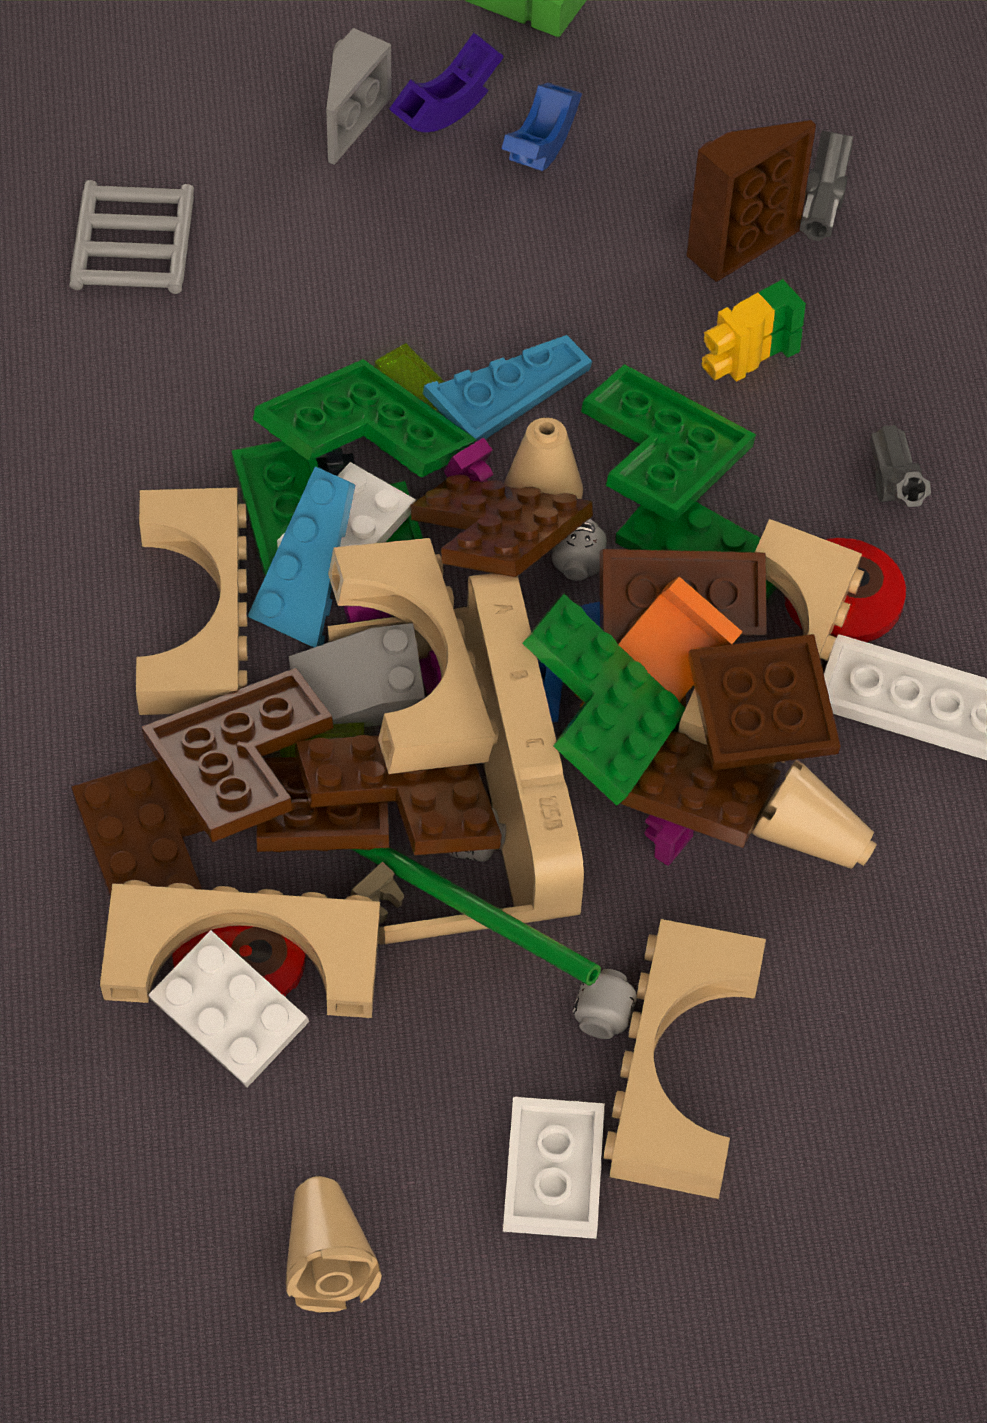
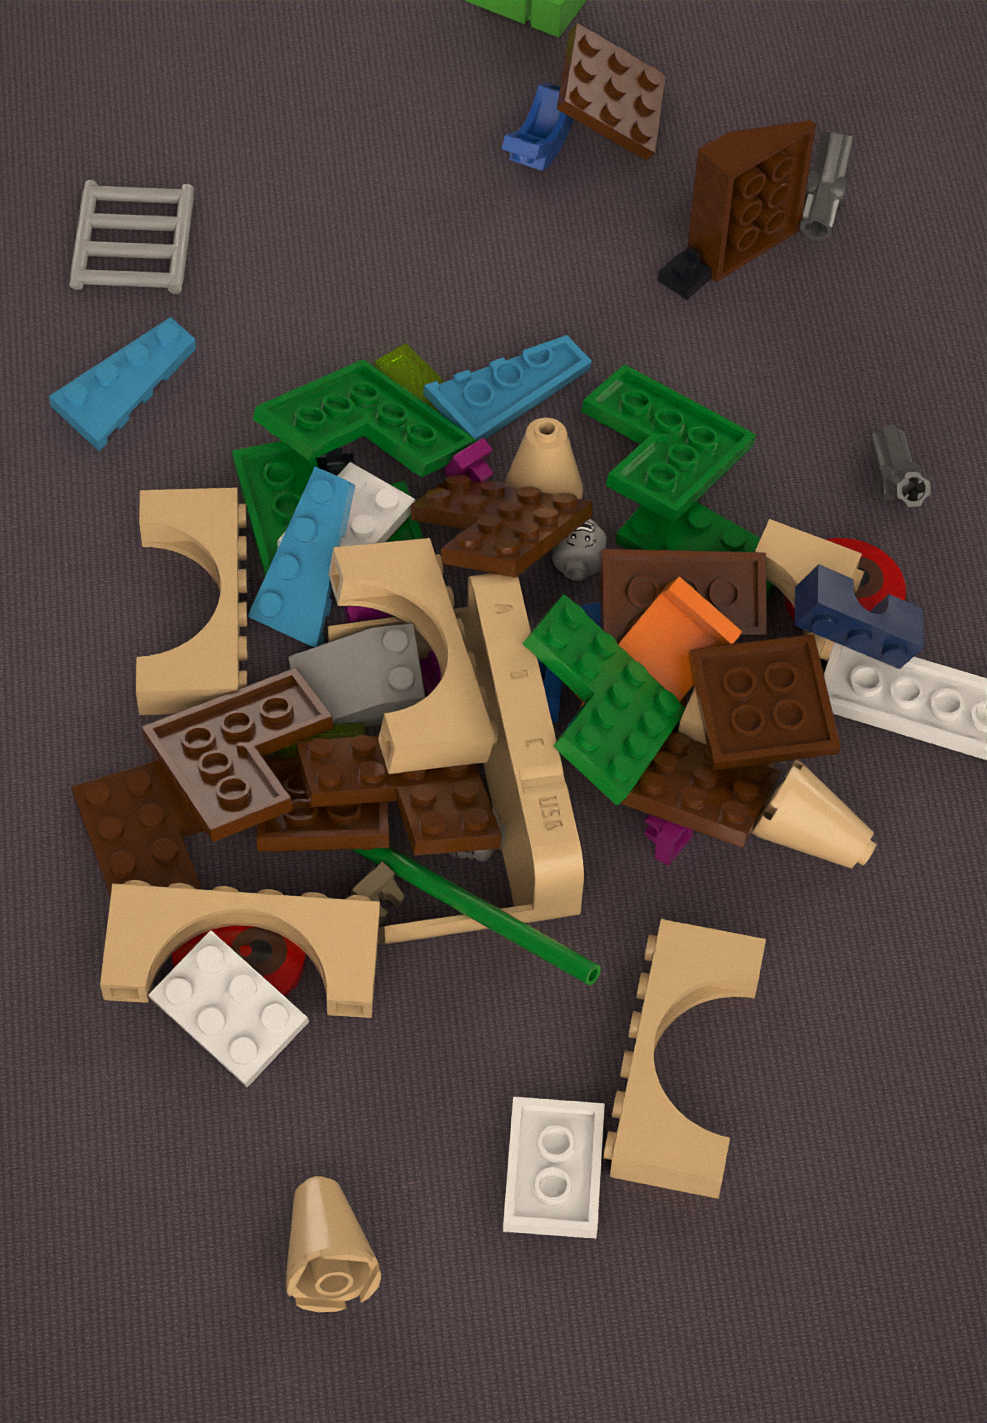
light grey slope [326,28,392,165] -> none
dark purple arch [389,33,504,132] -> none
light grey head [573,969,637,1039] -> none
yellow hips [702,279,806,382] -> none
none -> dark azure wing [49,317,196,451]
none -> reddish brown plate [557,23,666,161]
none -> black tile [658,247,712,300]
none -> dark blue arch [795,564,924,669]

